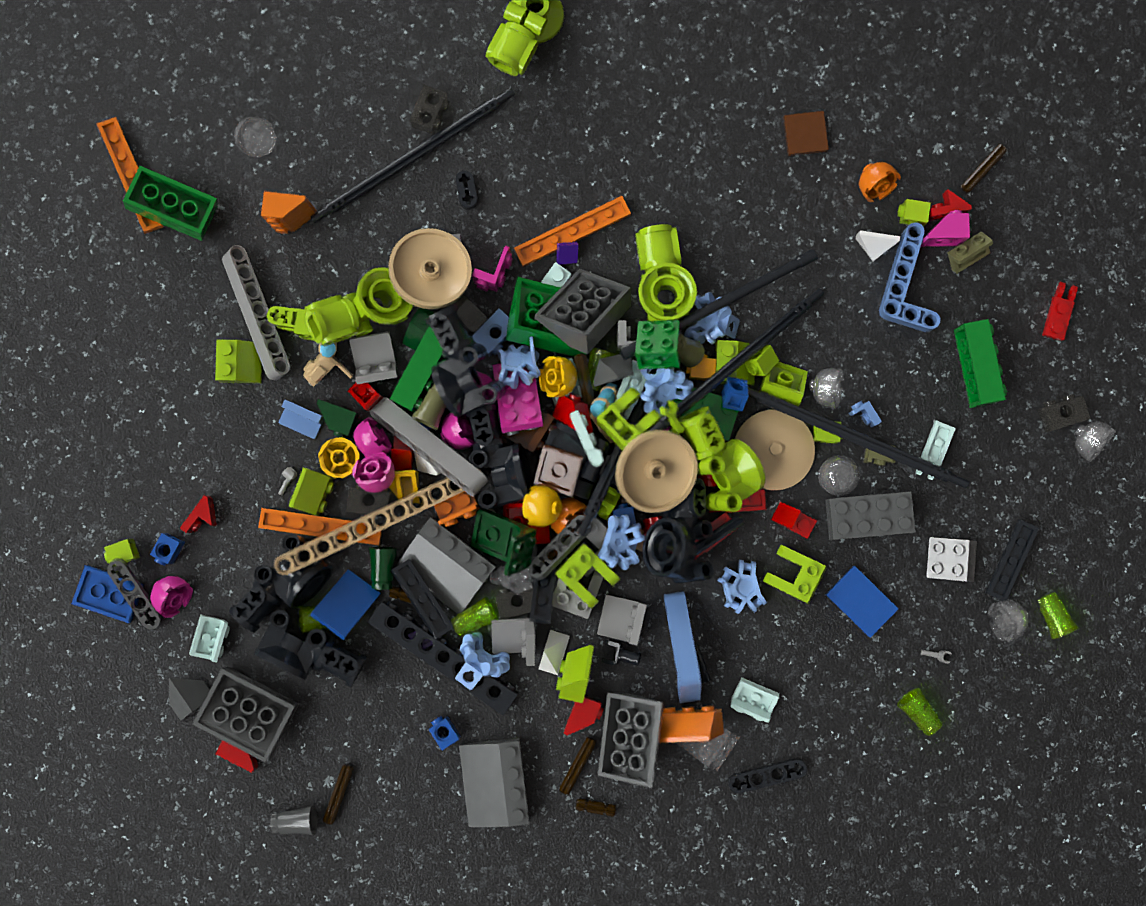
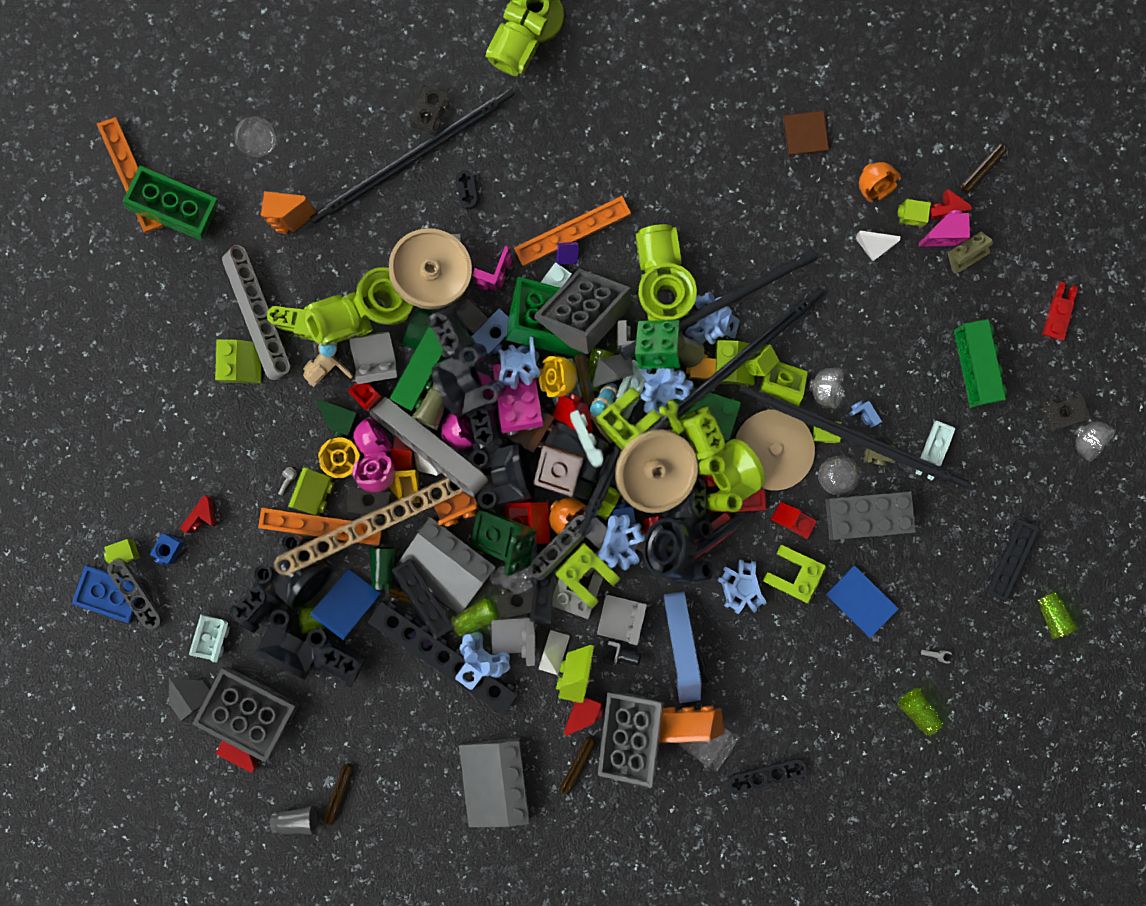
dark pink cylinder [150,576,193,618] -> none
medium blue panel [279,400,324,439] -> none
blue brick [429,716,461,750] -> none
yellow cylinder [523,485,562,527] -> none
dark brown axle [575,798,616,817] -> none
blue brick [722,377,748,411] -> none
light aqua bracket [731,677,779,723] -> none
medium blue beam [879,222,940,332] -> none
bracket [927,537,977,582] -> none
clear cylinder [988,600,1028,642] -> none

